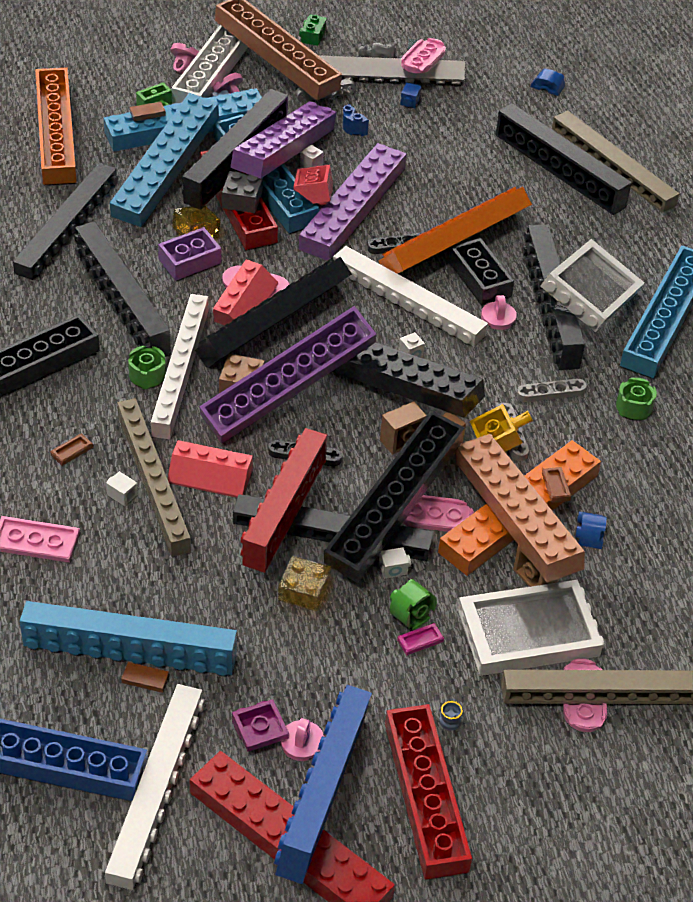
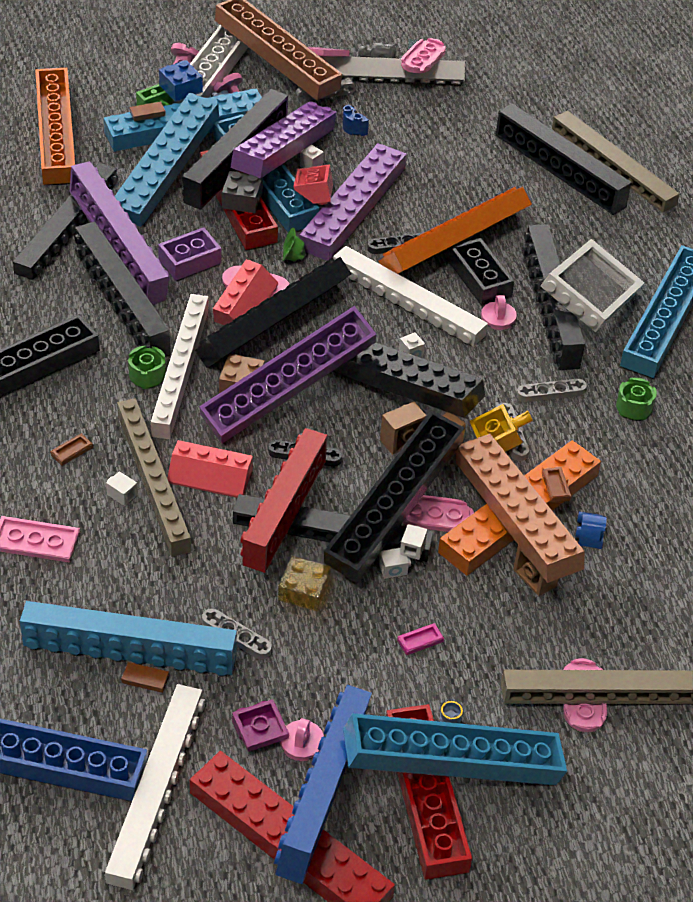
clear yellow brick [172,206,221,239] -> none
green brick [299,14,327,46] -> none
bright green brick [390,579,437,629] -> none
blue brick [400,82,421,108] -> none
window [458,580,604,676] -> none
blue cylinder [530,69,565,96] -> none
none -> medium lavender brick [70,161,170,305]
none -> blue brick [159,60,203,102]
none -> light grey beam [202,609,272,659]
none -> bright green piece [282,228,305,261]
none -> bright pink tile [308,47,350,57]
none -> dark azure brick [343,713,567,785]
none -> white brick [400,524,427,560]

